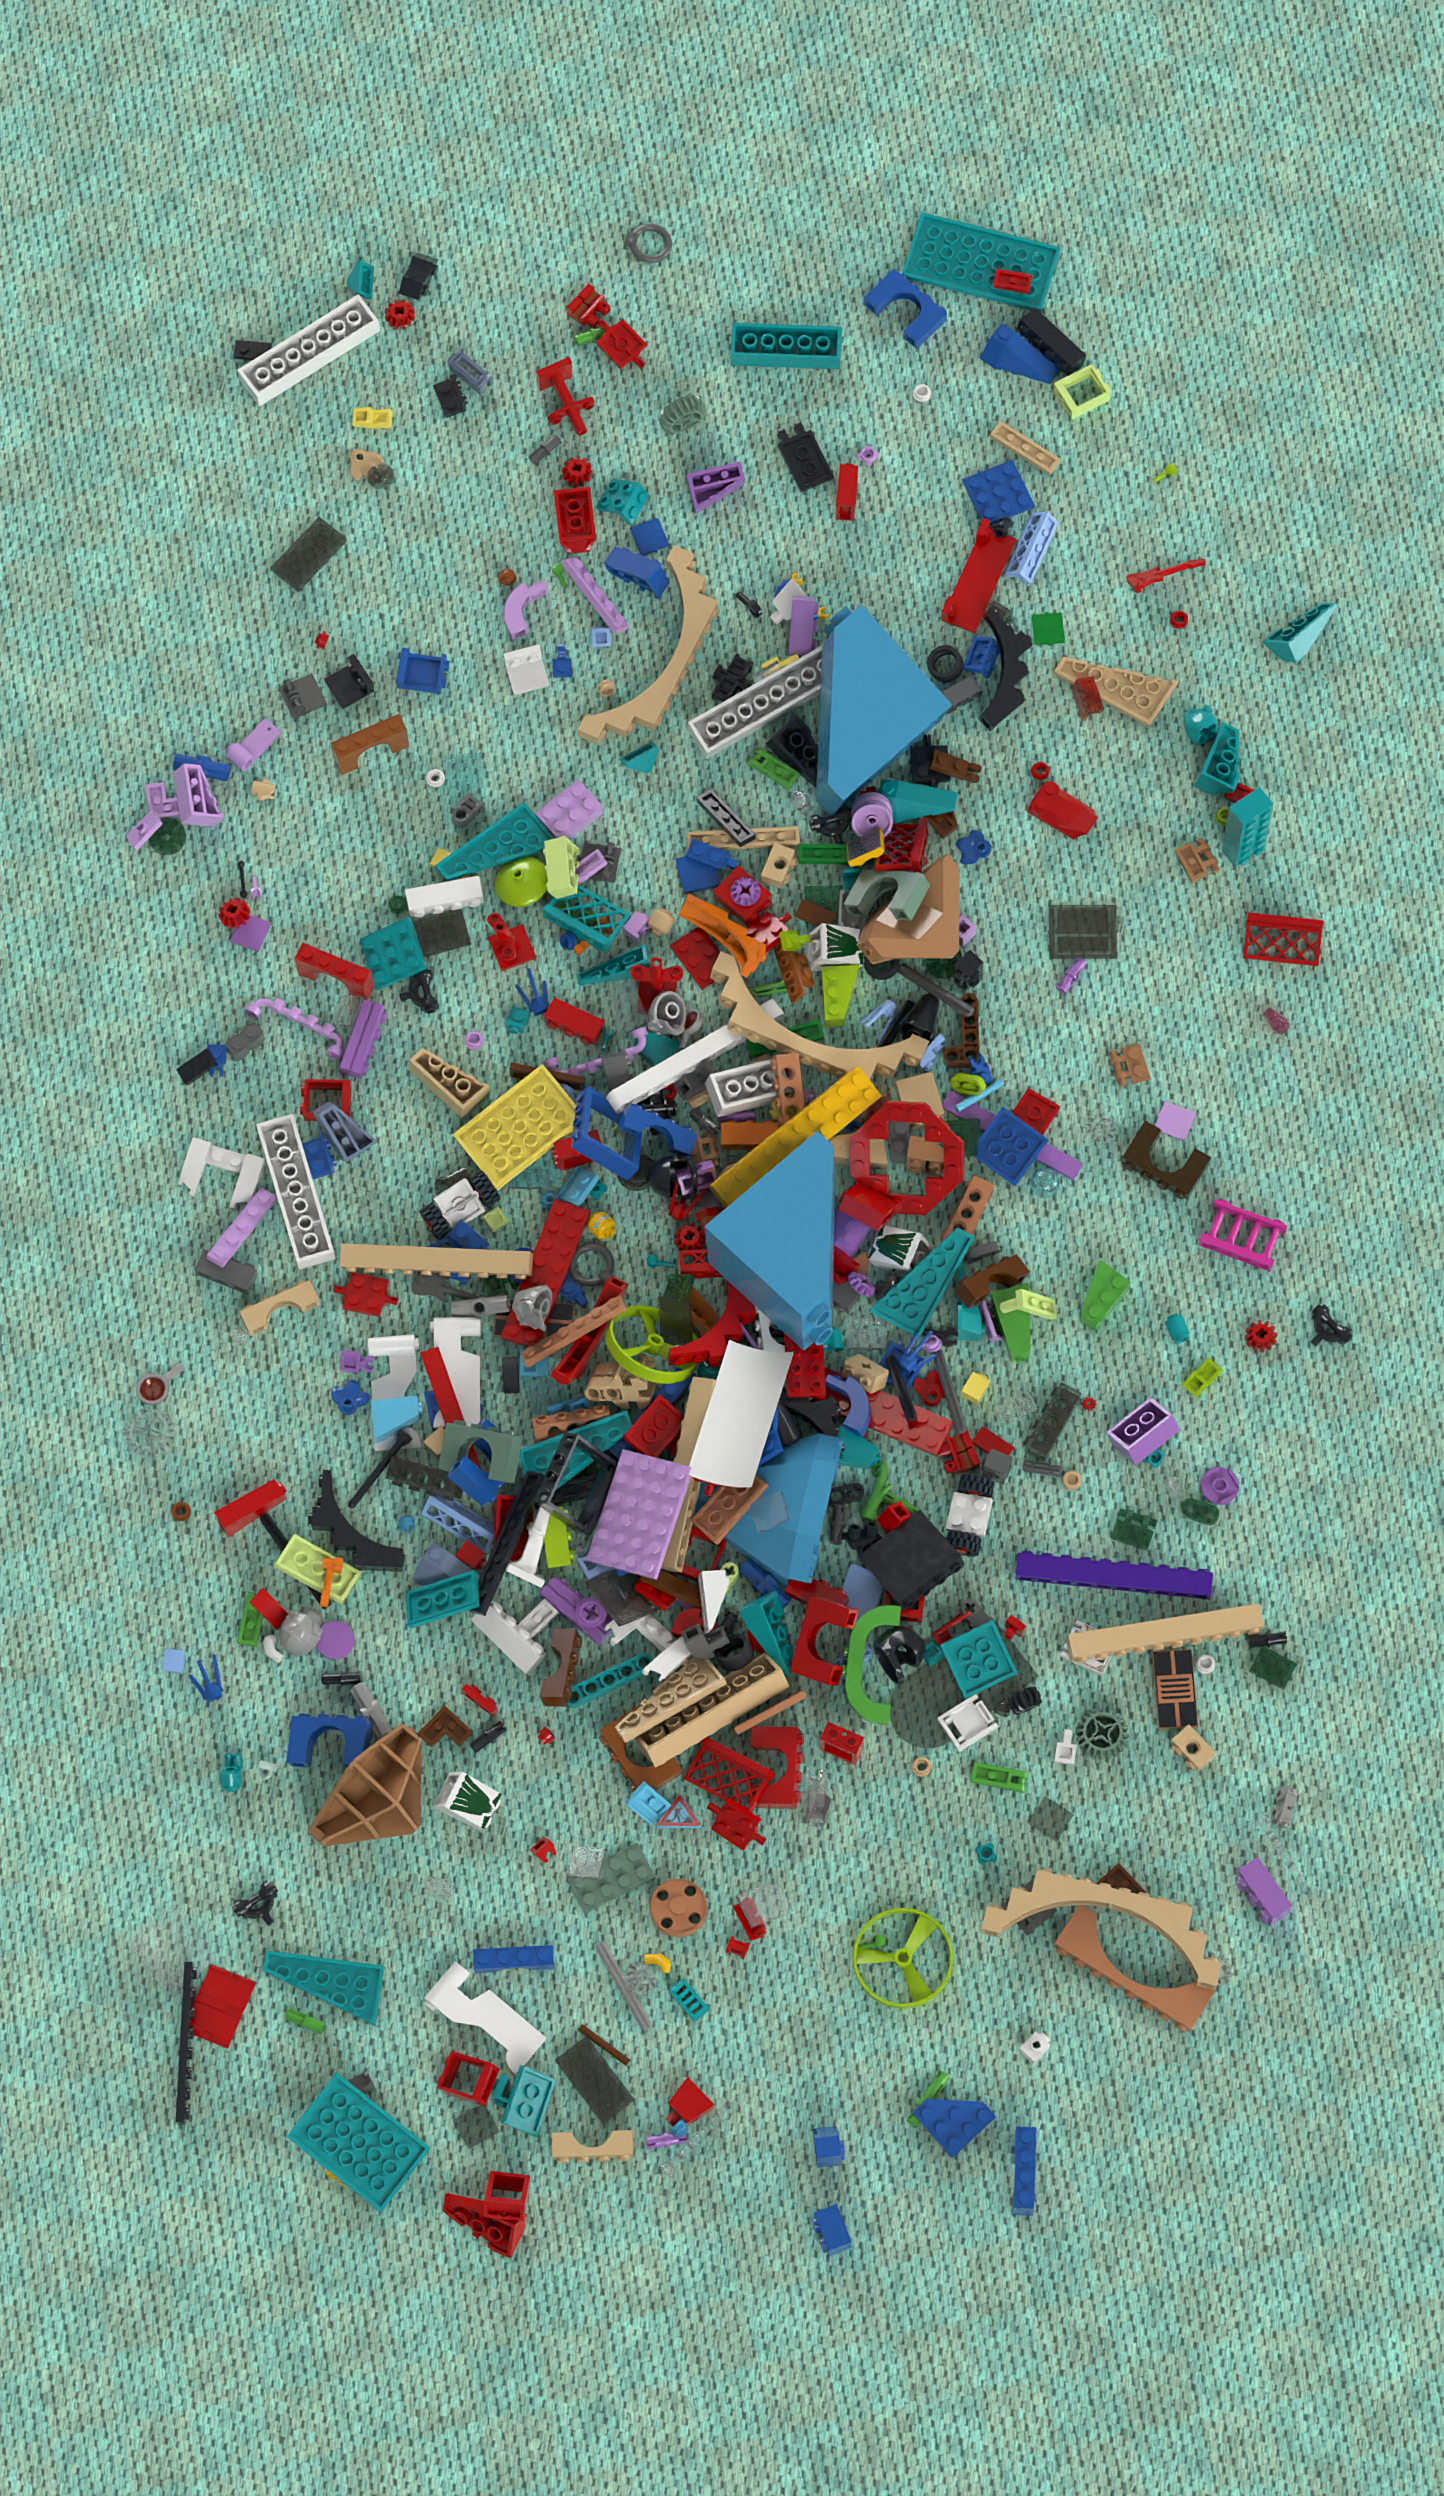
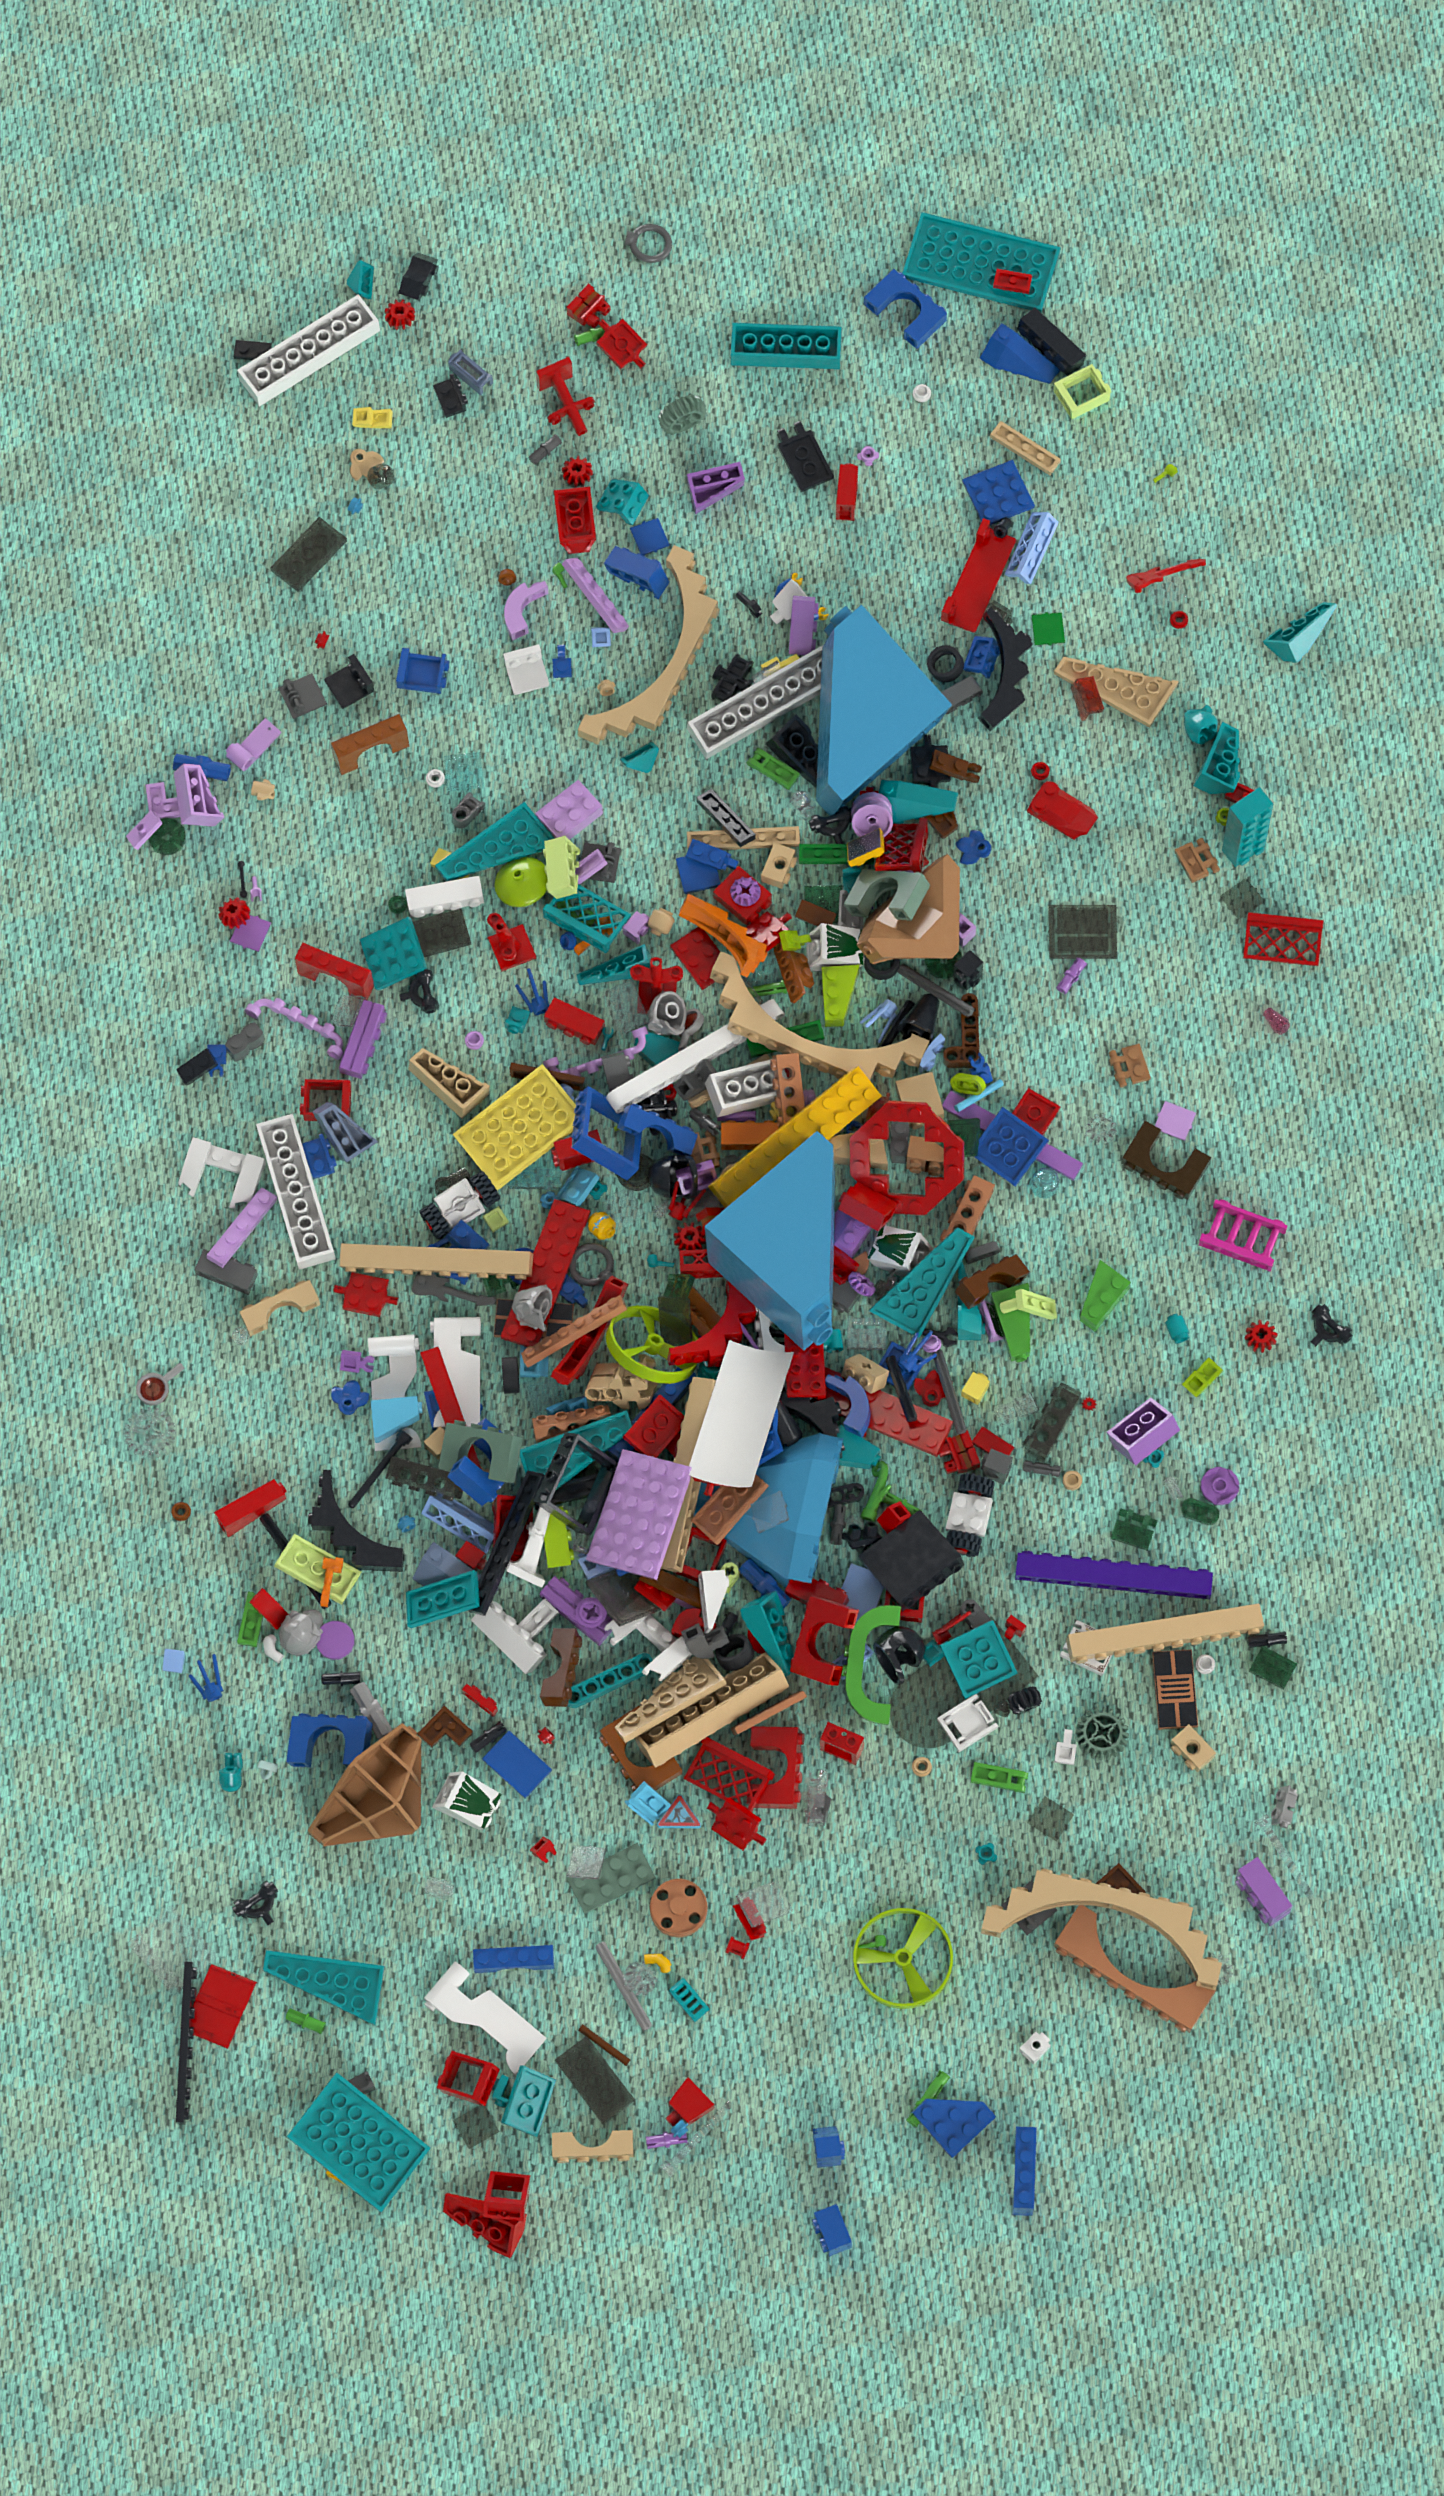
light grey piece [451,1294,511,1317] -> none
none -> dark azure plate [348,497,363,515]
none -> blue tile [482,1731,552,1799]
none -> clear smoke piece [1220,878,1265,920]

